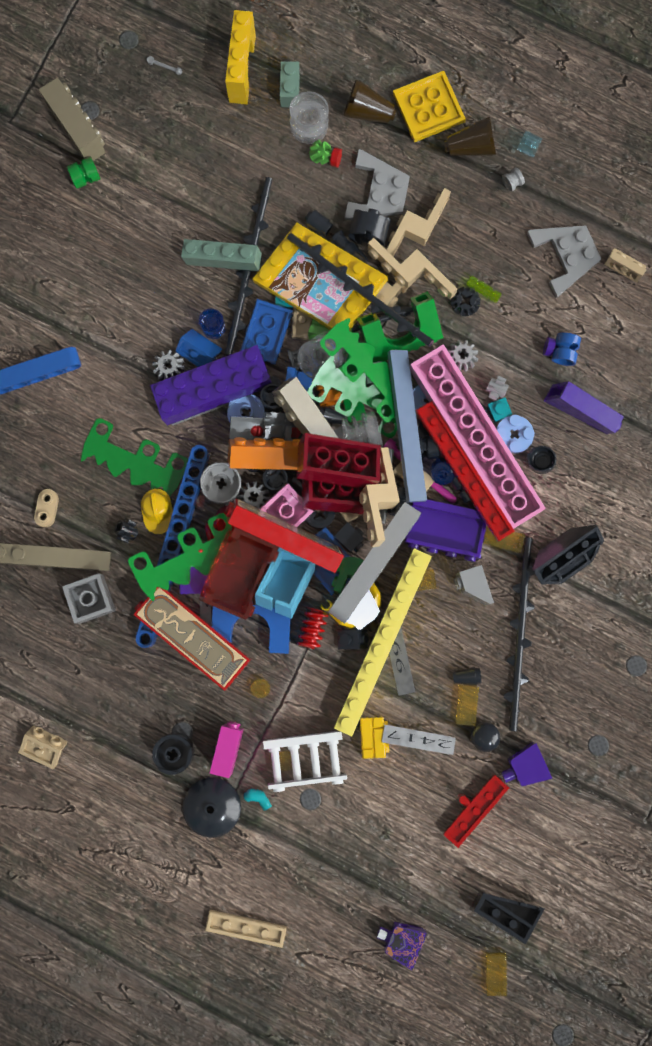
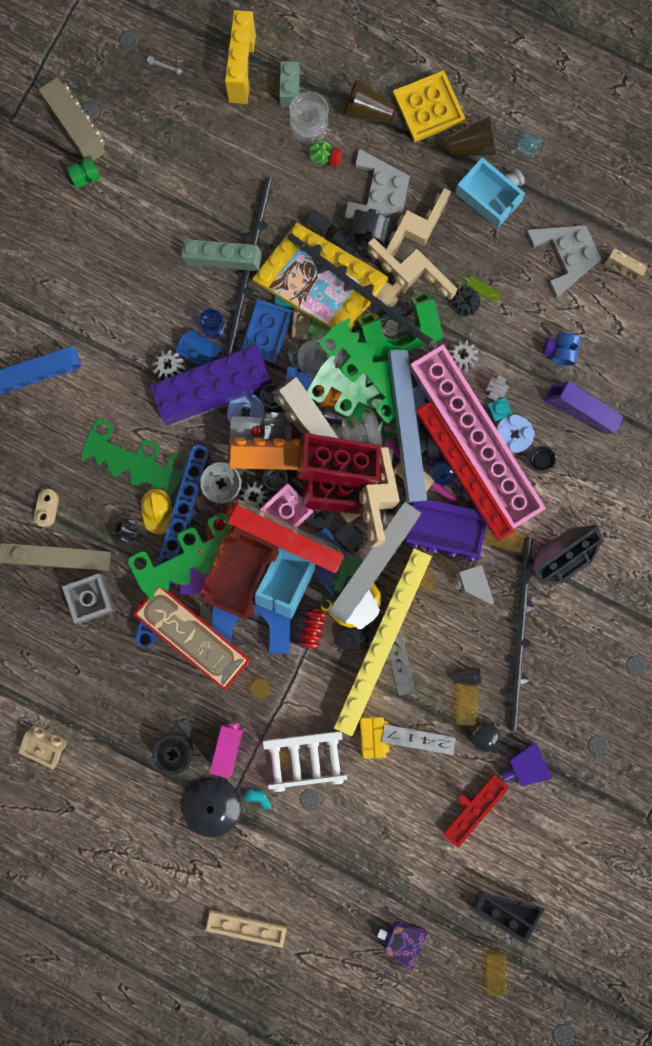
none -> medium azure piece [455,158,525,229]

